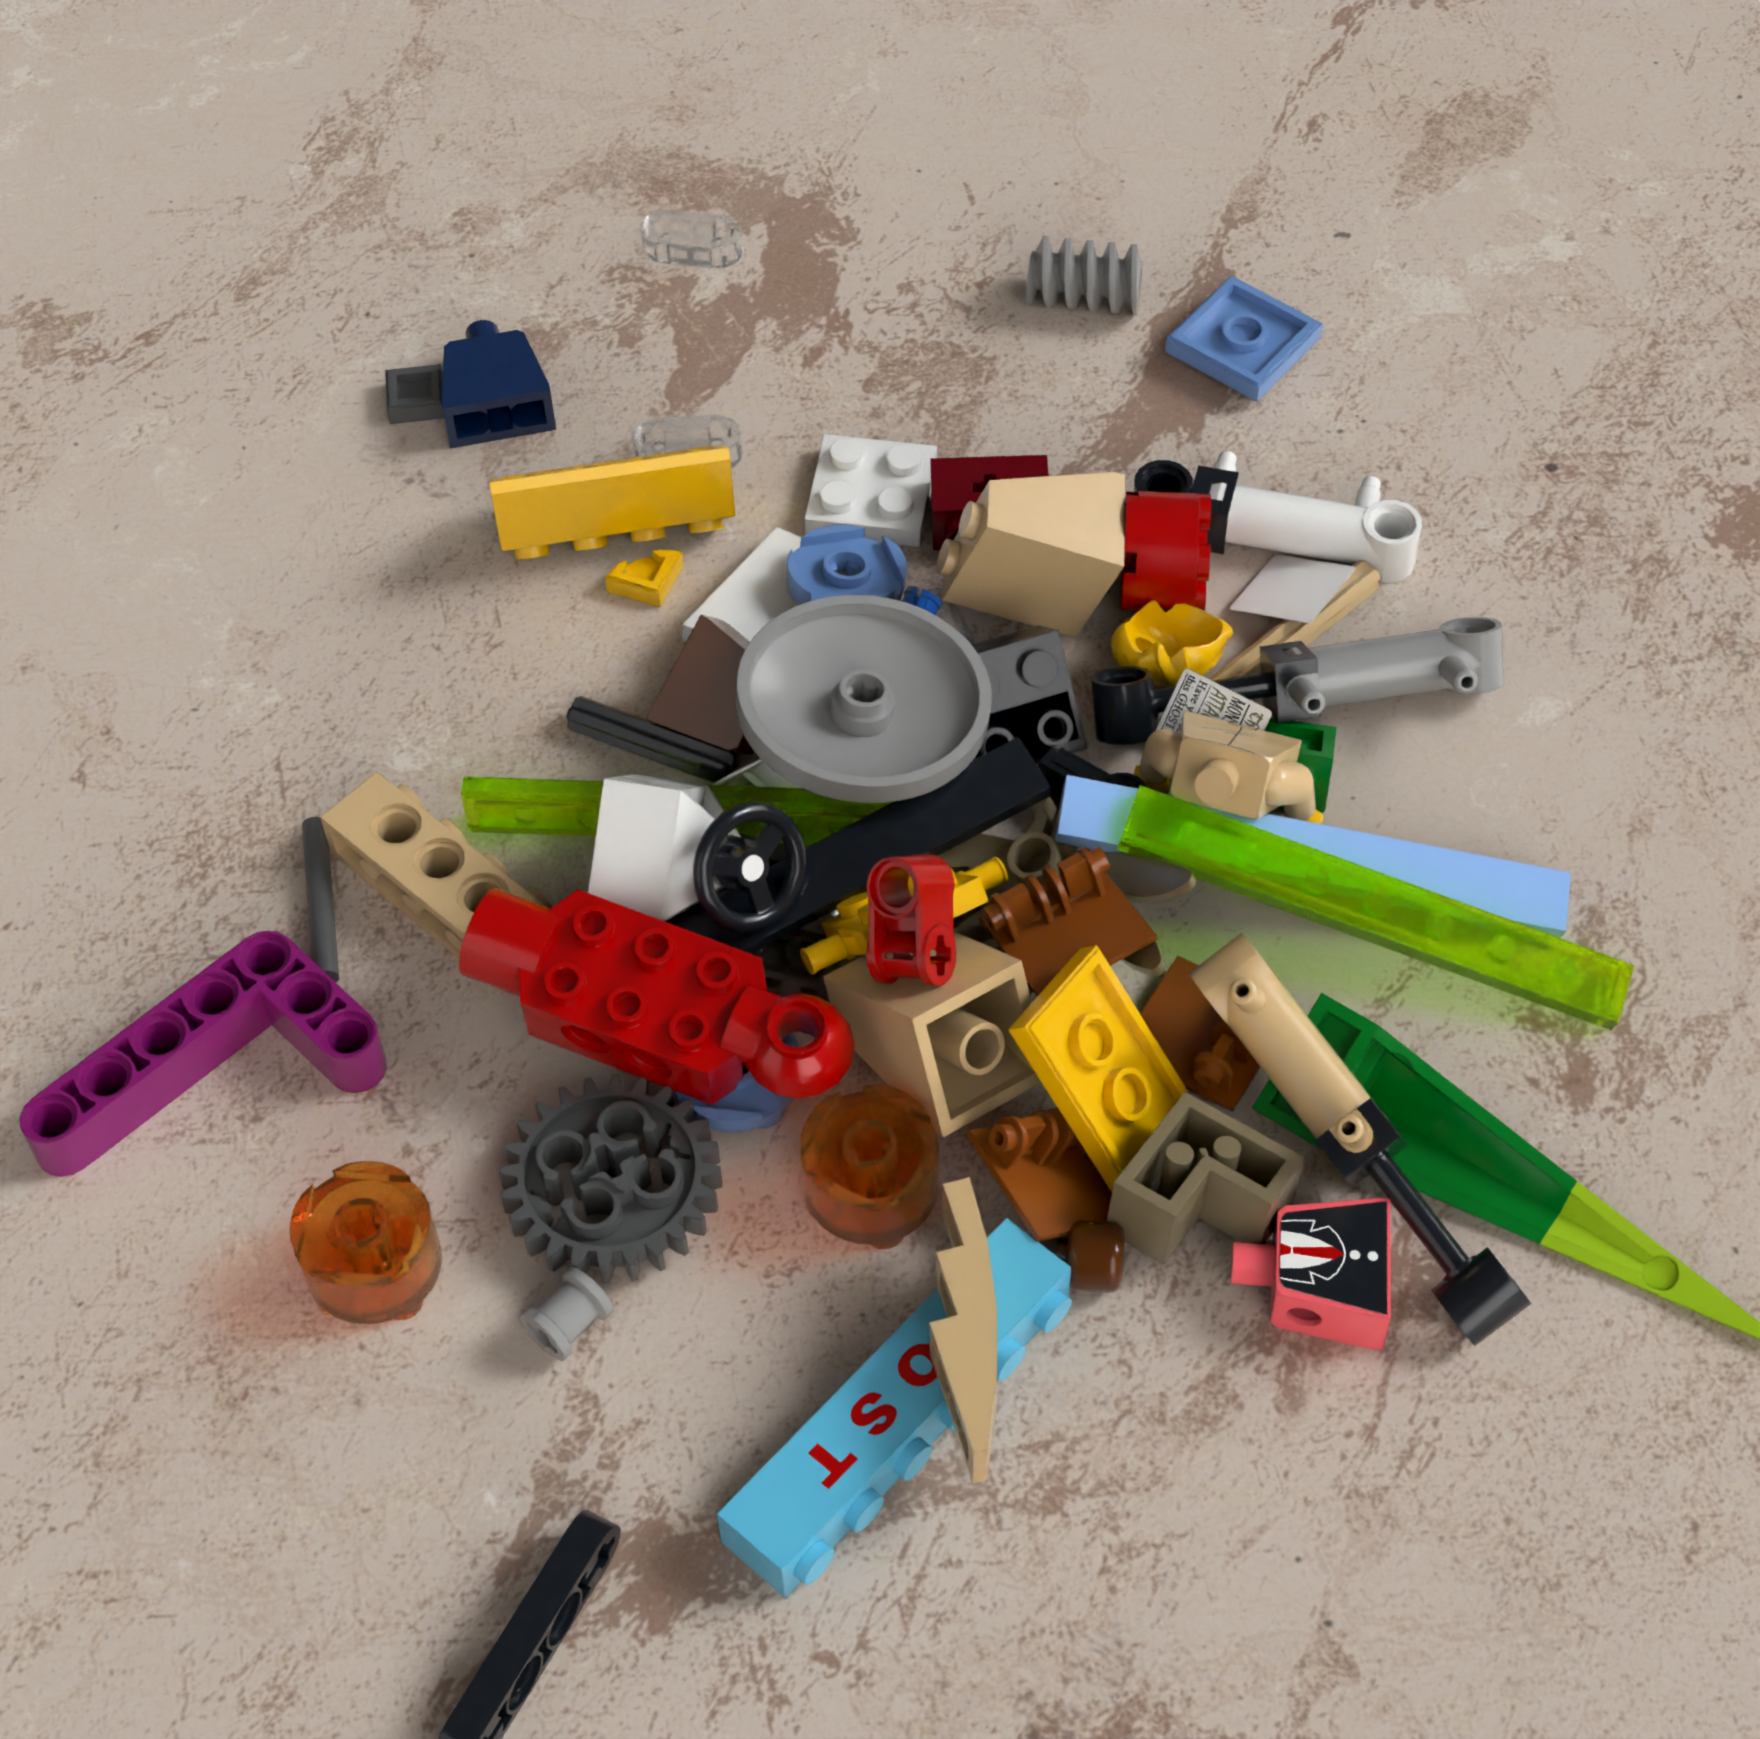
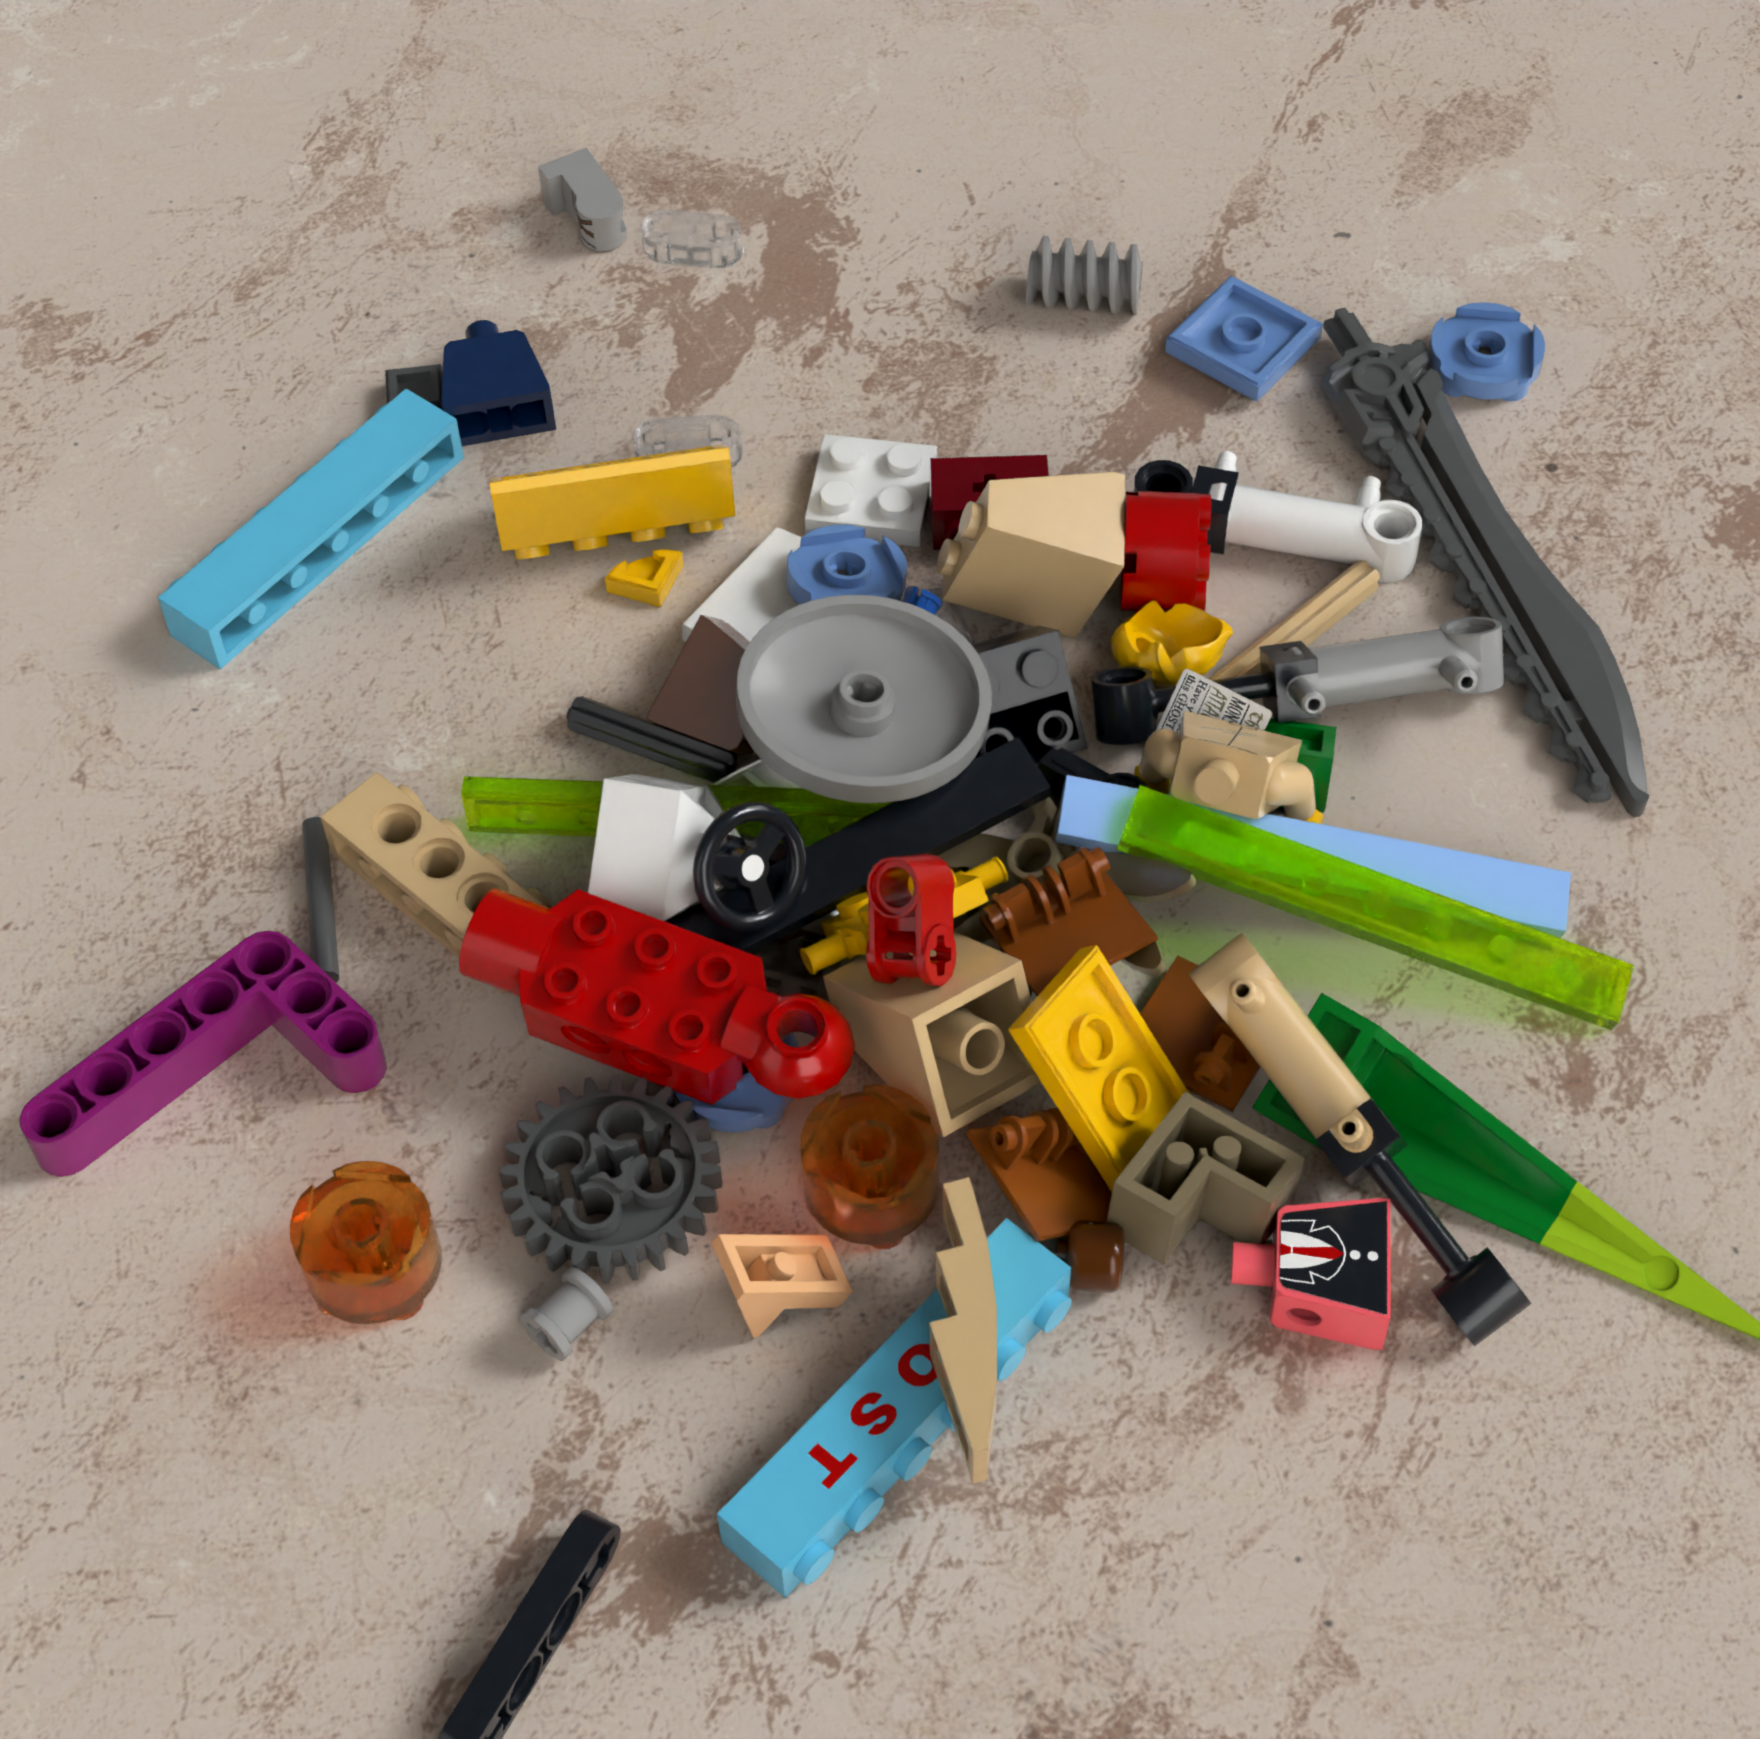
white sticker [1230,555,1356,623] -> none
none -> medium azure brick [158,389,464,669]
none -> light grey leg [538,148,627,251]
none -> light nougat slope [711,1234,853,1338]
none -> dark grey piece [1320,308,1649,817]
none -> medium blue plate [1428,302,1545,401]

